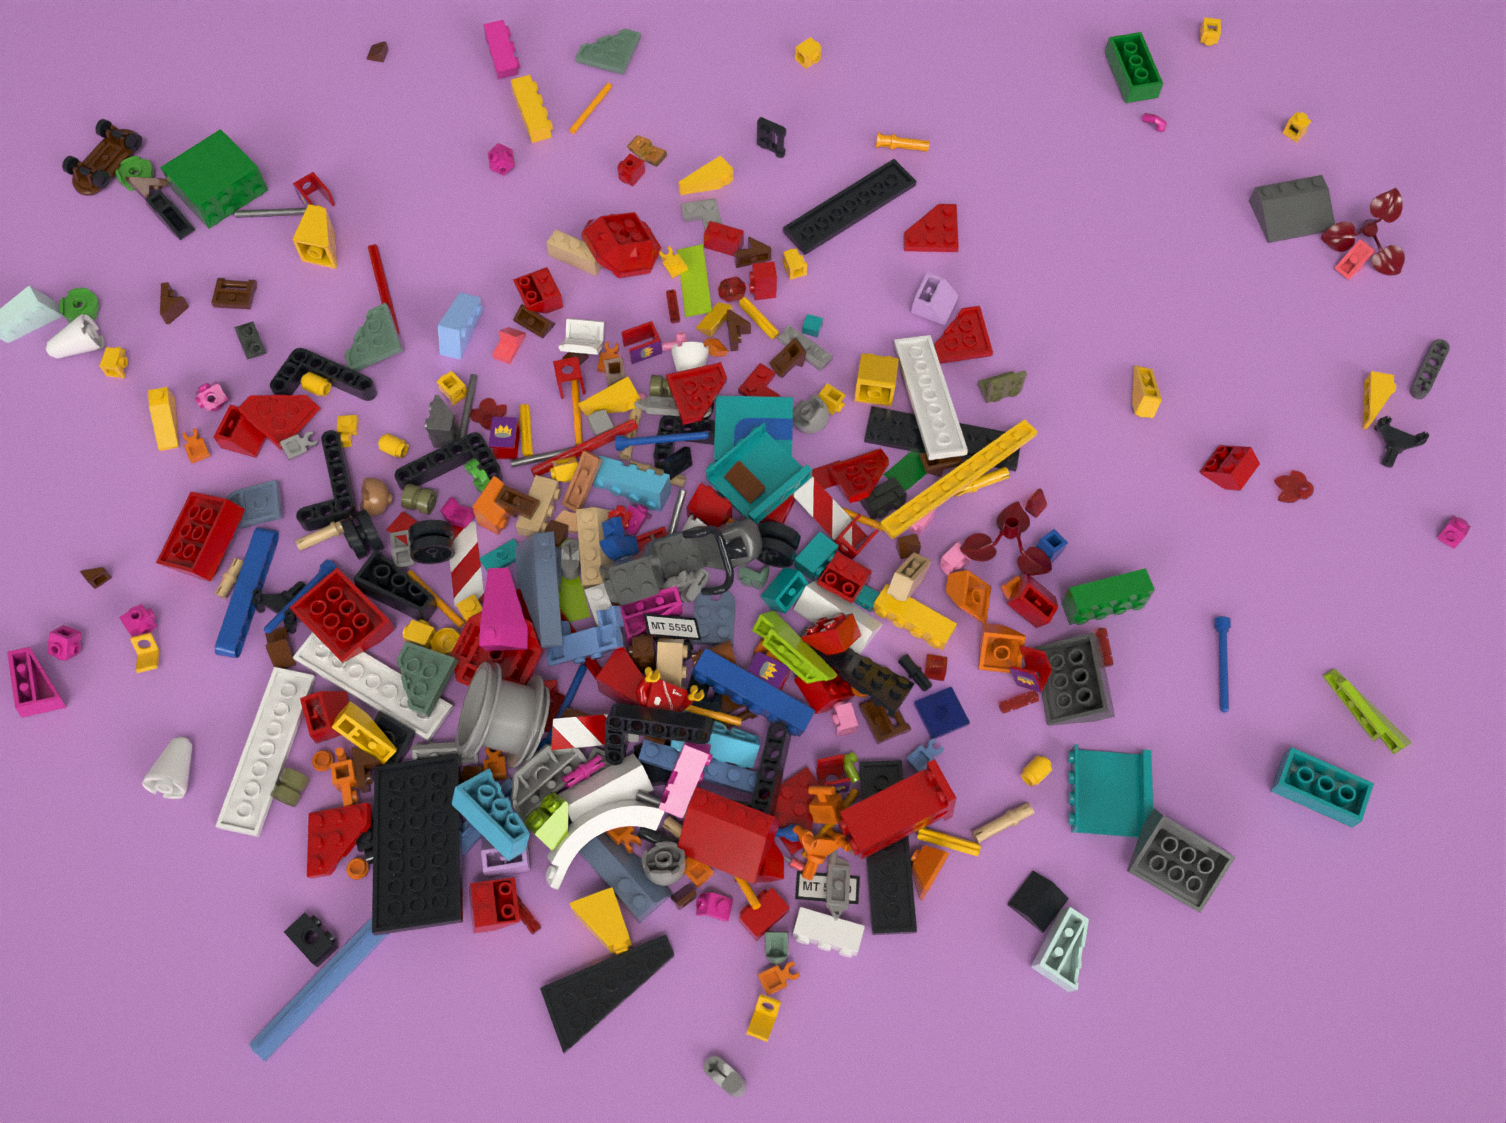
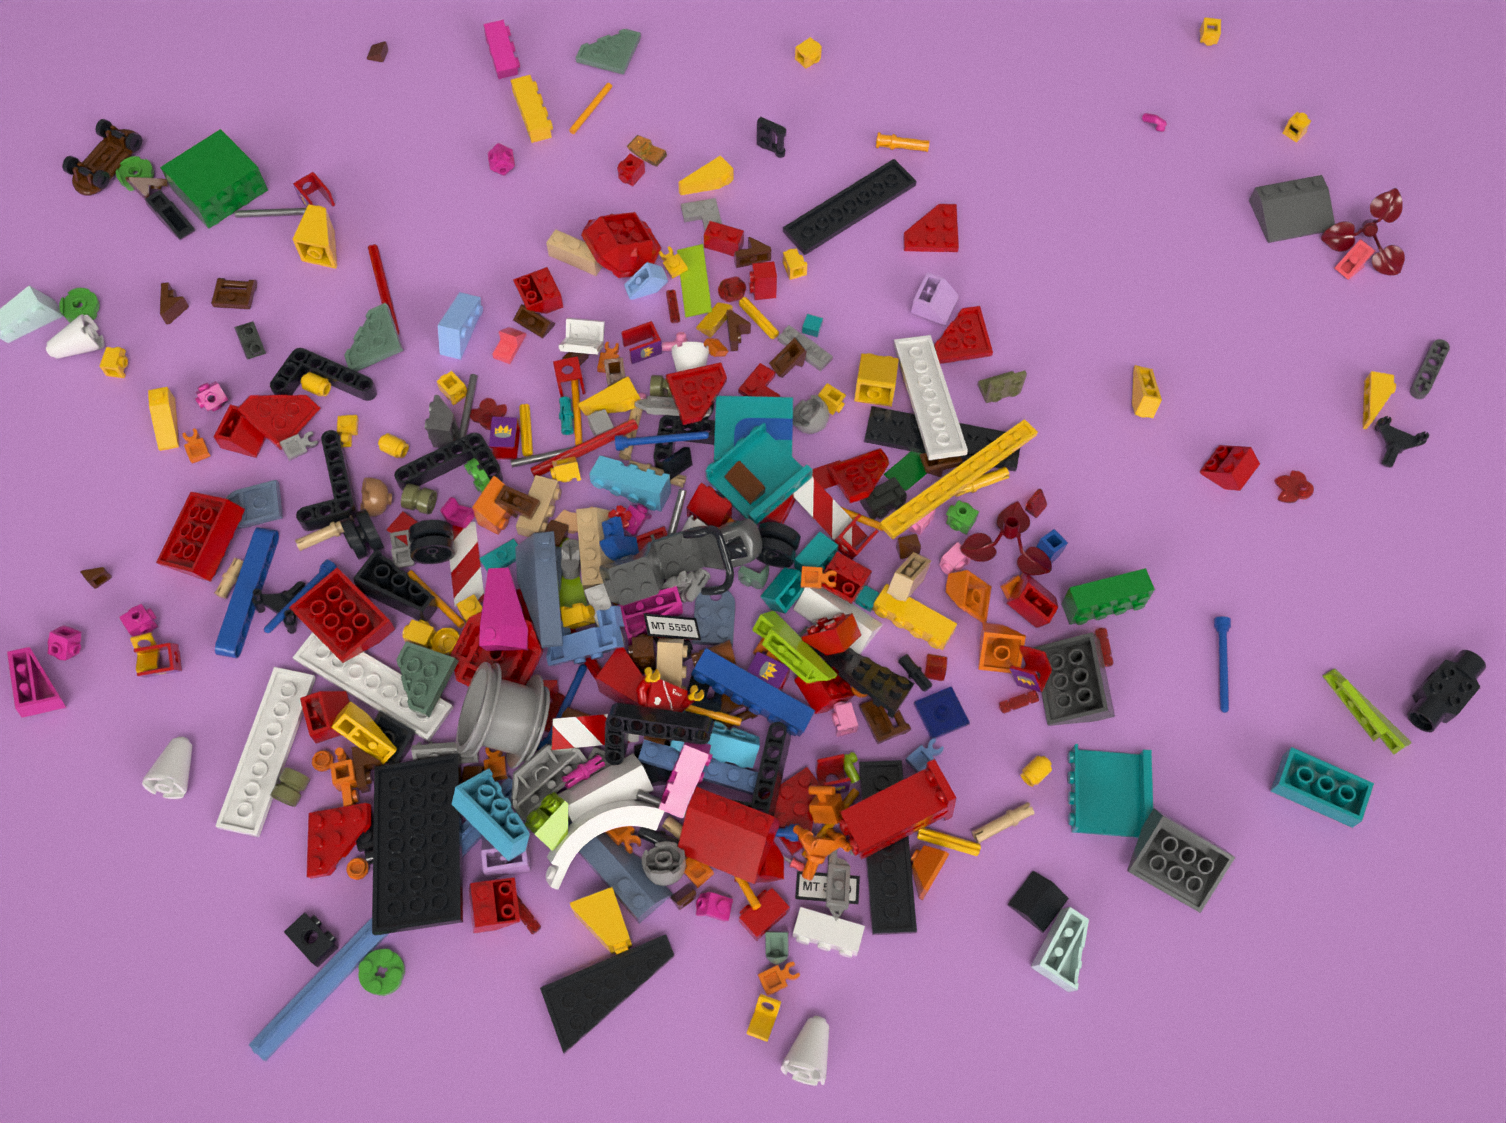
reddish brown slope [265,627,296,669] -> none
nougat plate [562,451,603,512] -> none
light grey piece [704,1056,747,1098] -> none
green brick [1105,32,1164,103] -> none
dark pink bracket [1437,515,1471,549] -> none
none -> red piece [133,643,182,677]
none -> bright green plate [358,949,405,996]
none -> teal pin [559,396,574,435]
none -> yellow brick [560,603,595,629]
none -> light blue slope [624,262,668,300]
none -> white cone [781,1016,829,1086]
none -> orange plate [801,566,837,589]
none -> bright green brick [946,500,979,535]
none -> black brick [1407,650,1486,733]

